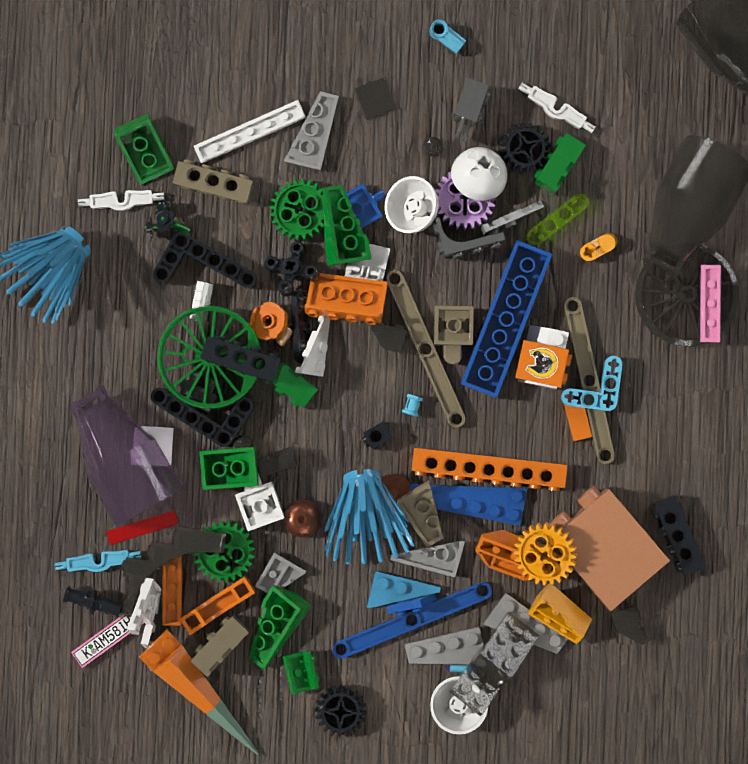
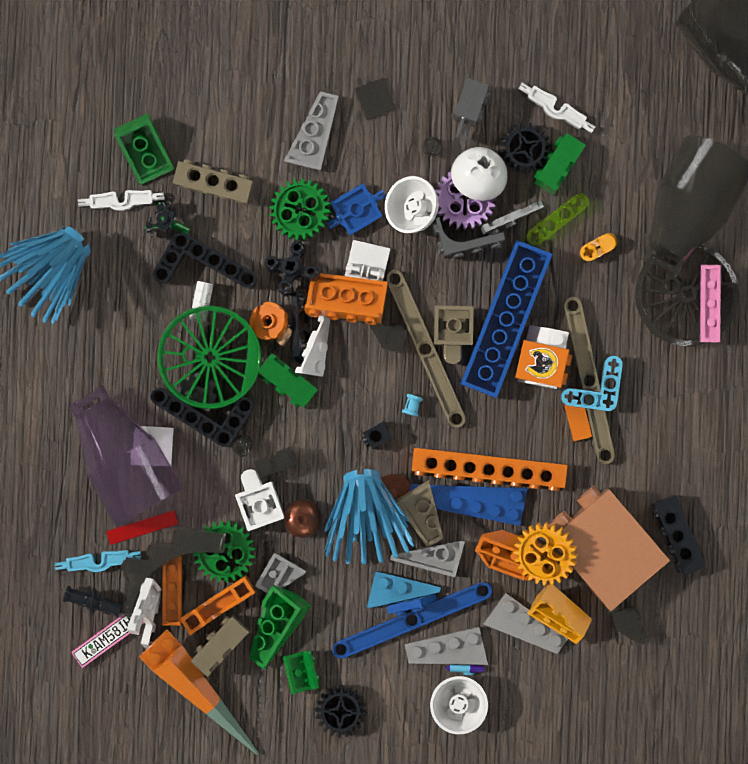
white tile [194,100,306,164] -> none
green slope [199,447,259,490] -> none
black brick [200,335,284,384] -> none
green wedge [323,185,371,266] -> none
medium azure piece [429,20,466,54] -> none
clear smoke bracket [450,612,540,716] -> none

